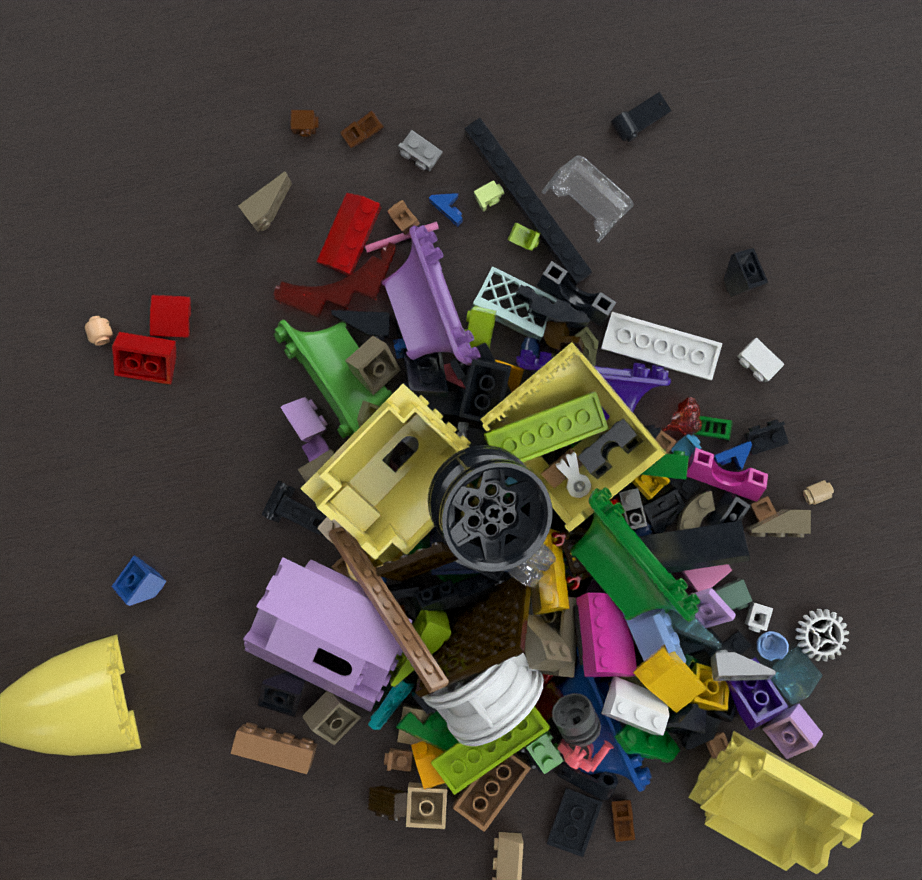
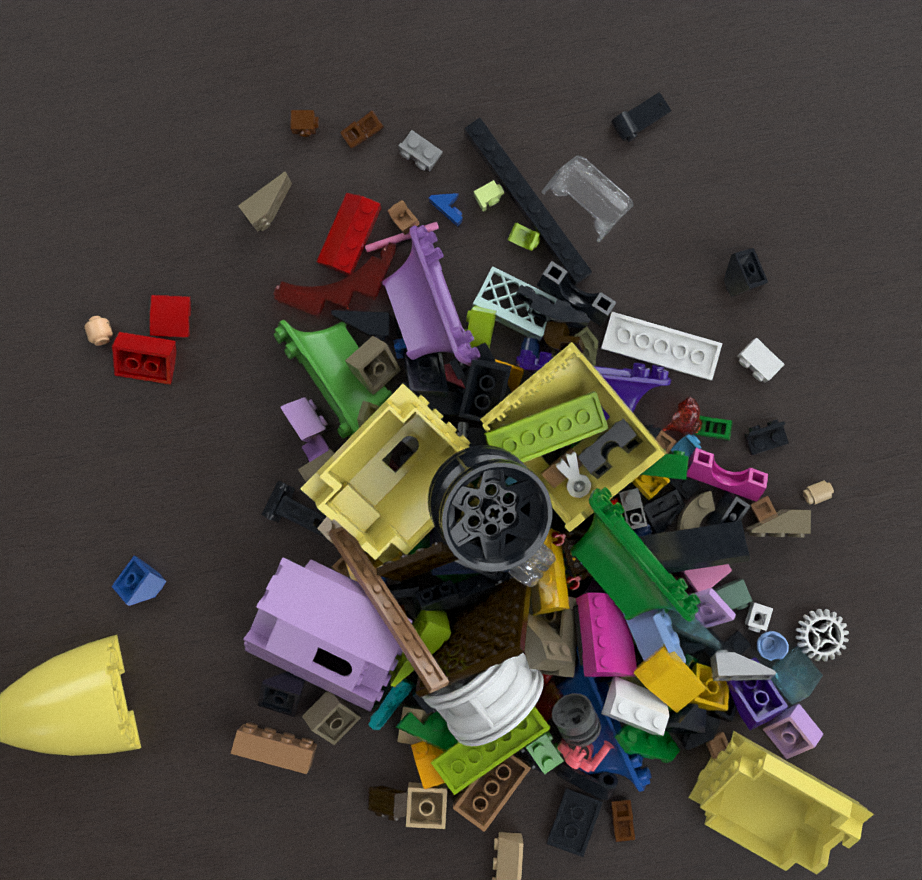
medium nougat bracket [384,748,413,771] -> none
blue slope [714,441,752,470] -> none

